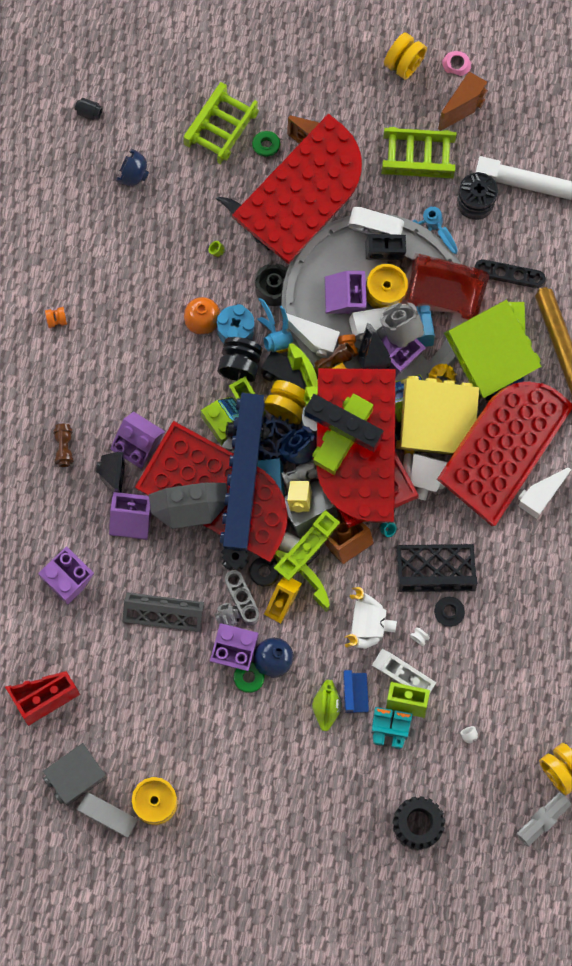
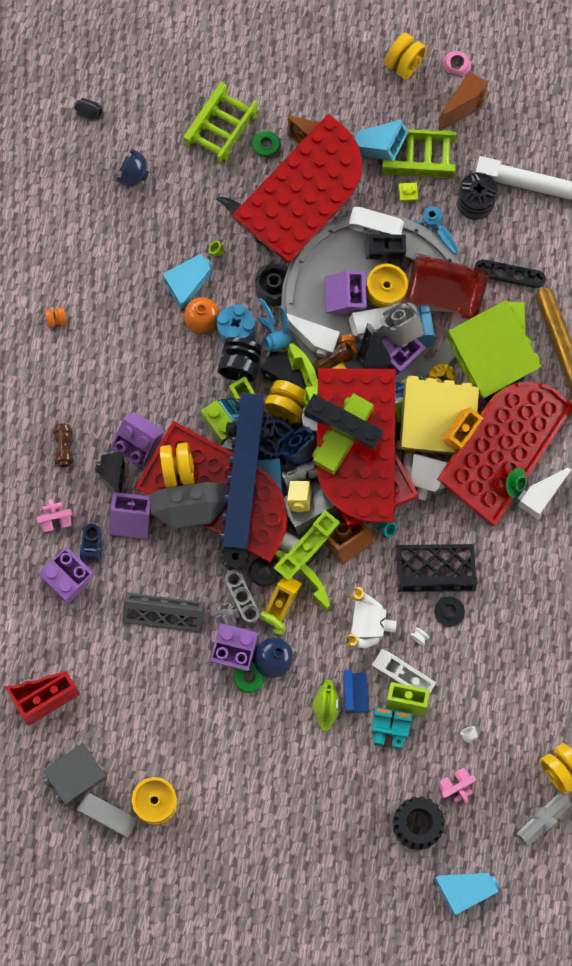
none -> bright pink hips [36,499,72,532]
none -> dark blue piece [80,524,102,562]
none -> yellow wheel [160,442,194,488]
none -> medium azure slope [163,253,212,310]
none -> lime arm [259,611,285,635]
none -> medium azure slope [354,120,409,161]
none -> neon yellow tile [398,182,418,202]
none -> medium azure slope [434,873,499,916]
none -> bright pink hips [438,768,476,804]
none -> light orange brick [441,408,483,451]
none -> green piece [506,468,527,498]

